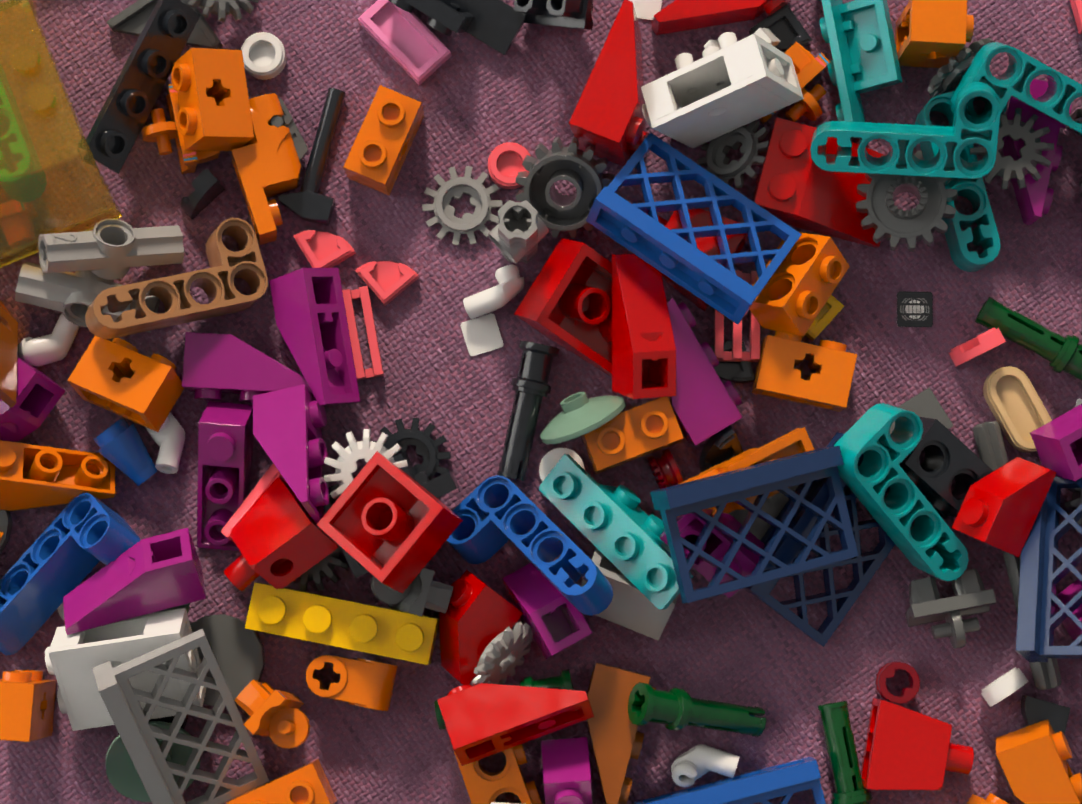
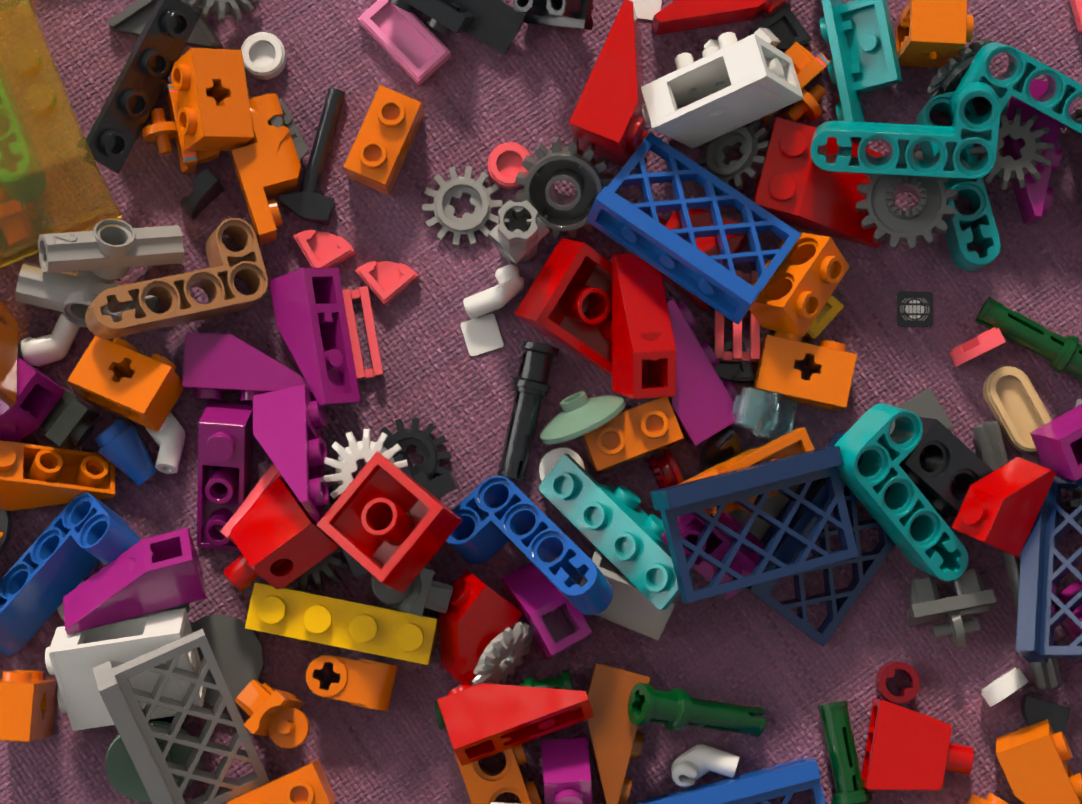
none -> pearl dark grey bracket [40,388,100,450]
none -> clear light blue plate [732,387,798,442]

